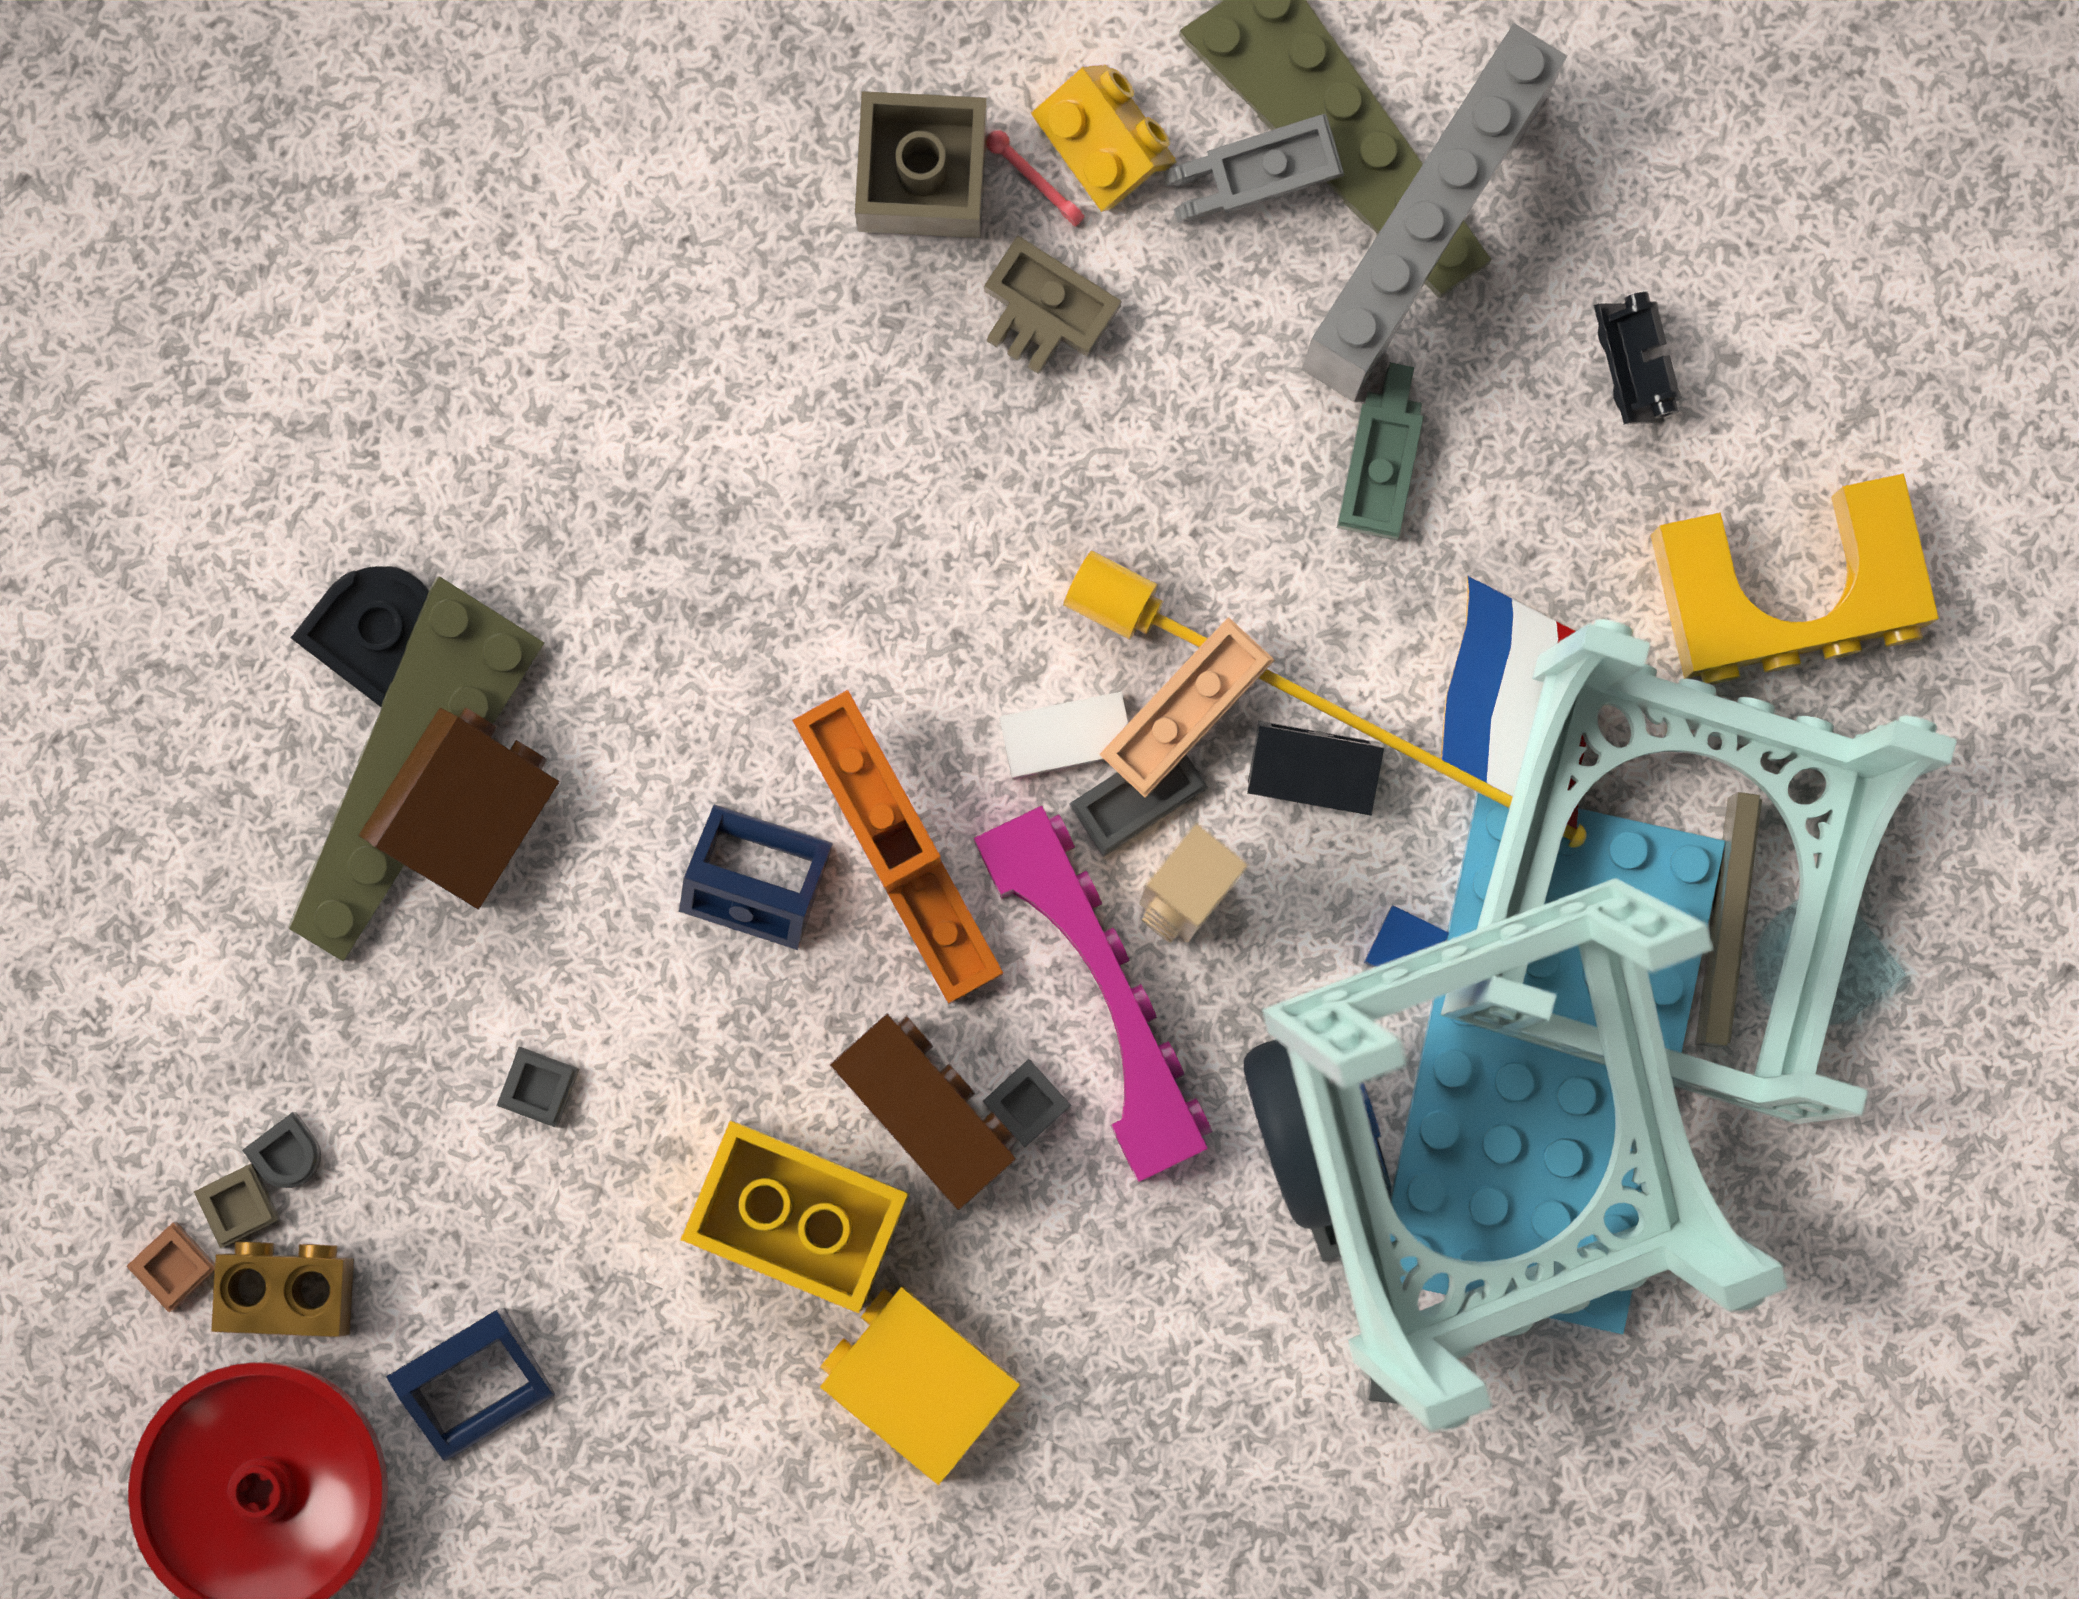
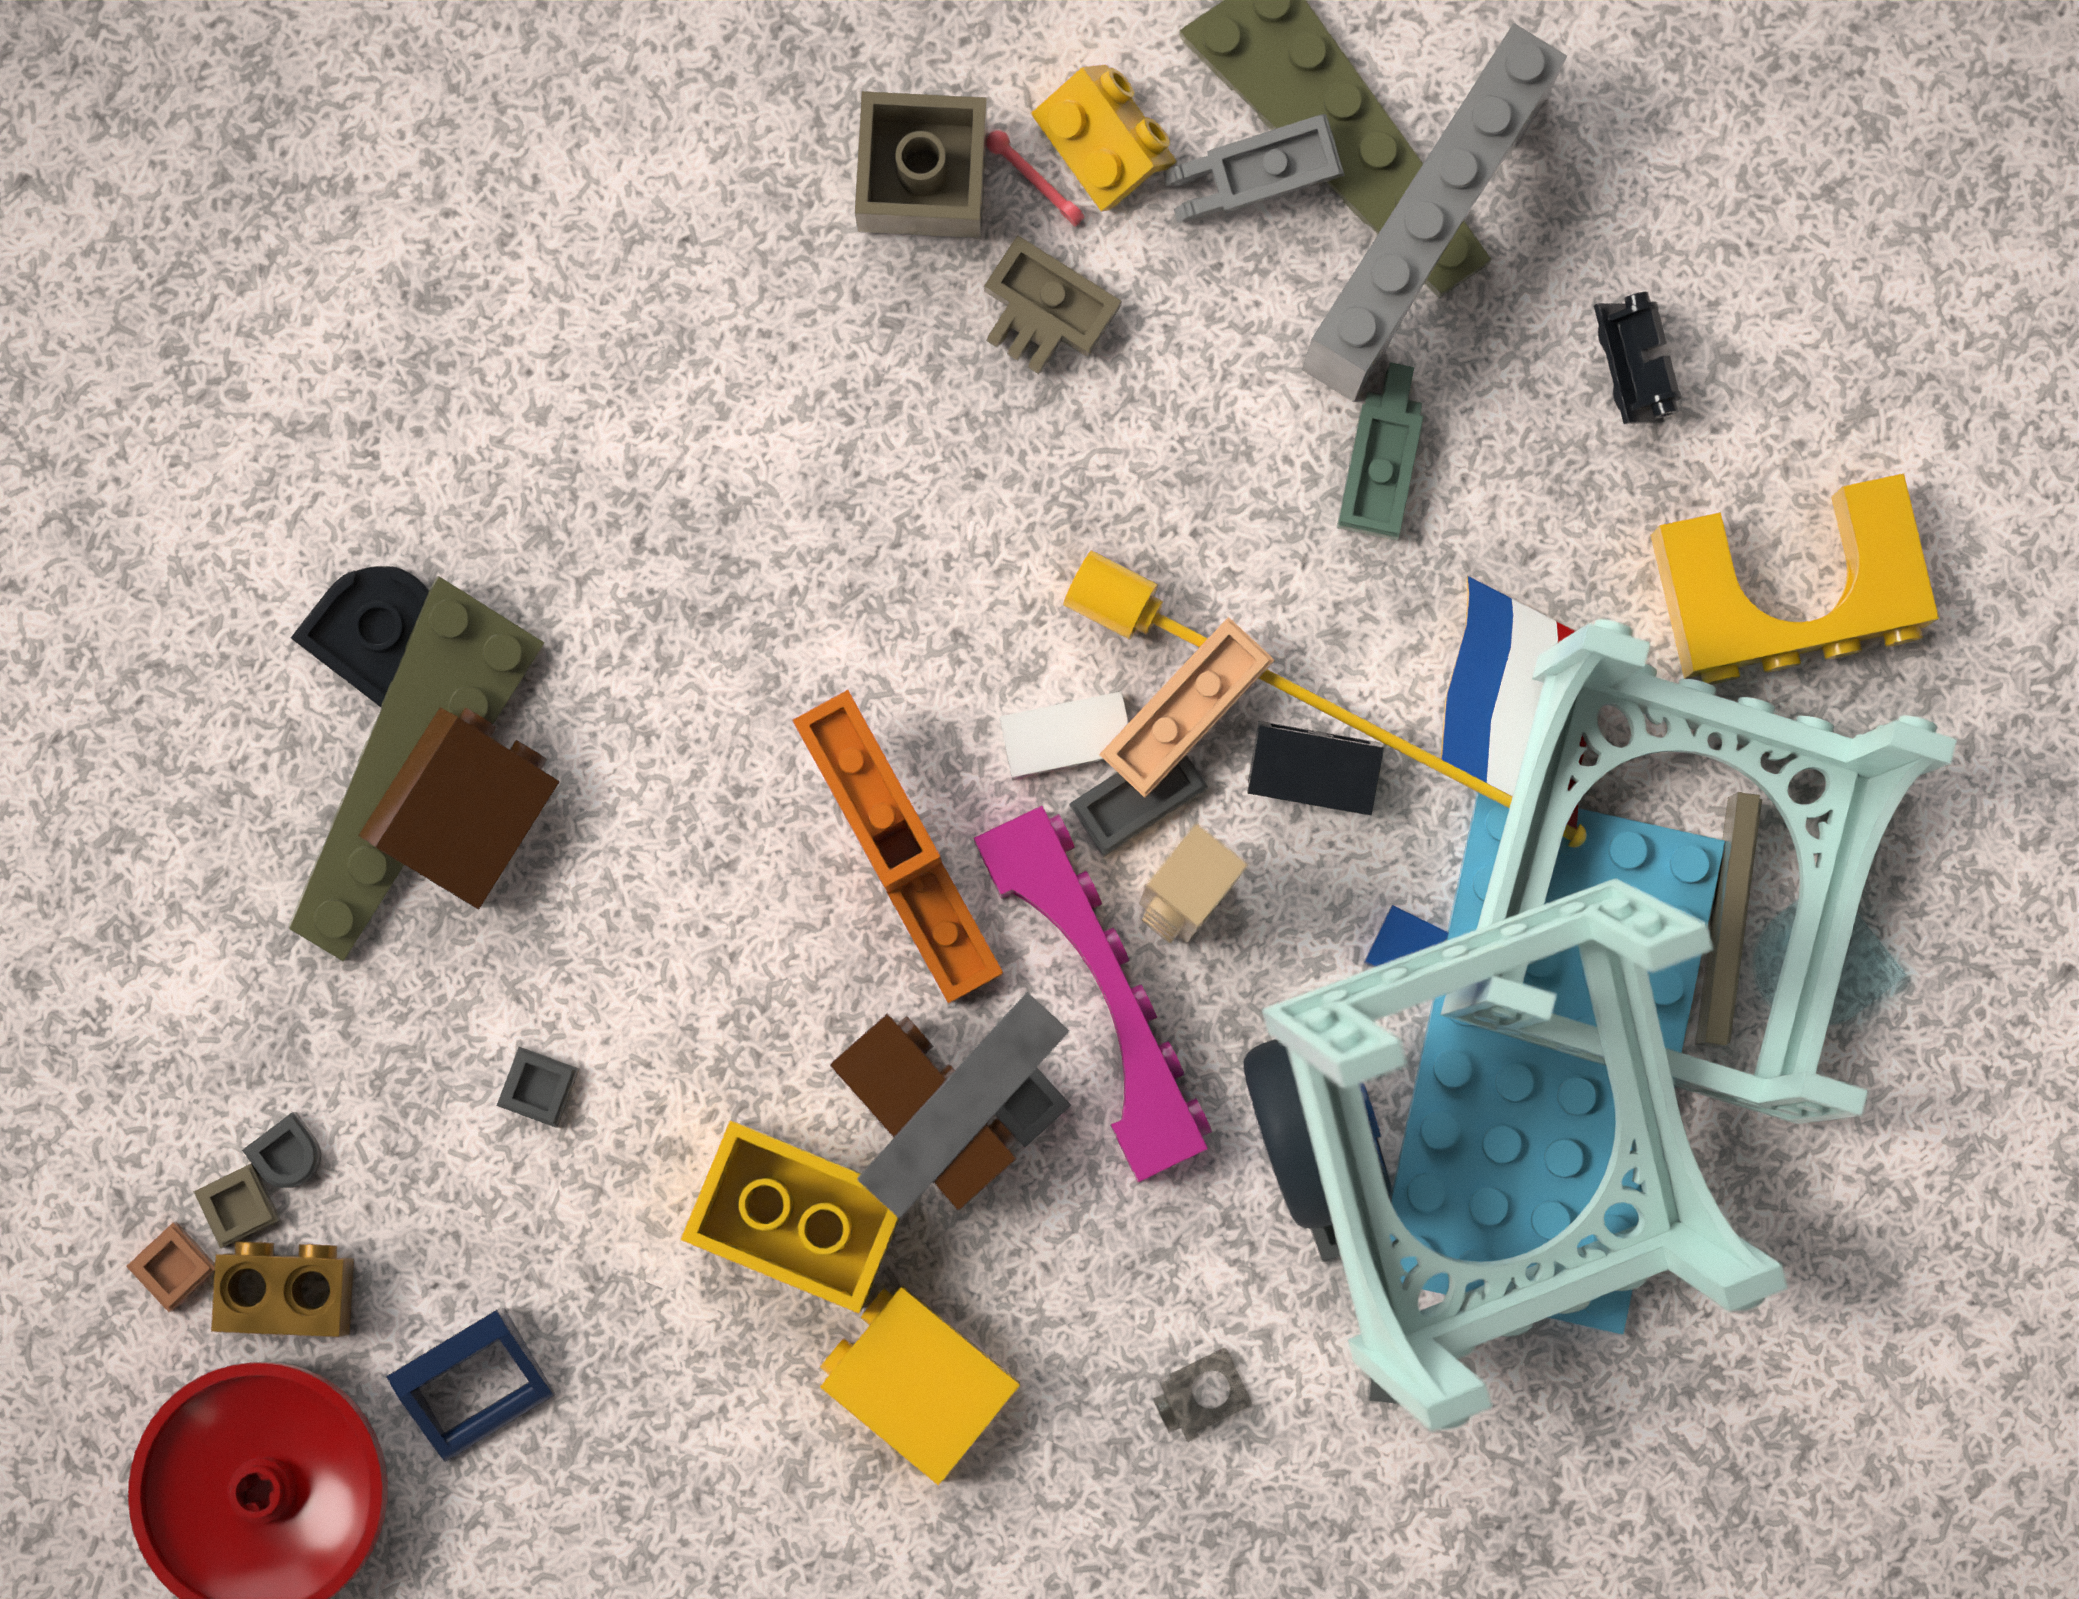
dark blue tile [679,804,833,950] -> none
none -> flat silver sticker [857,992,1070,1219]
none -> clear smoke bracket [1153,1348,1252,1442]

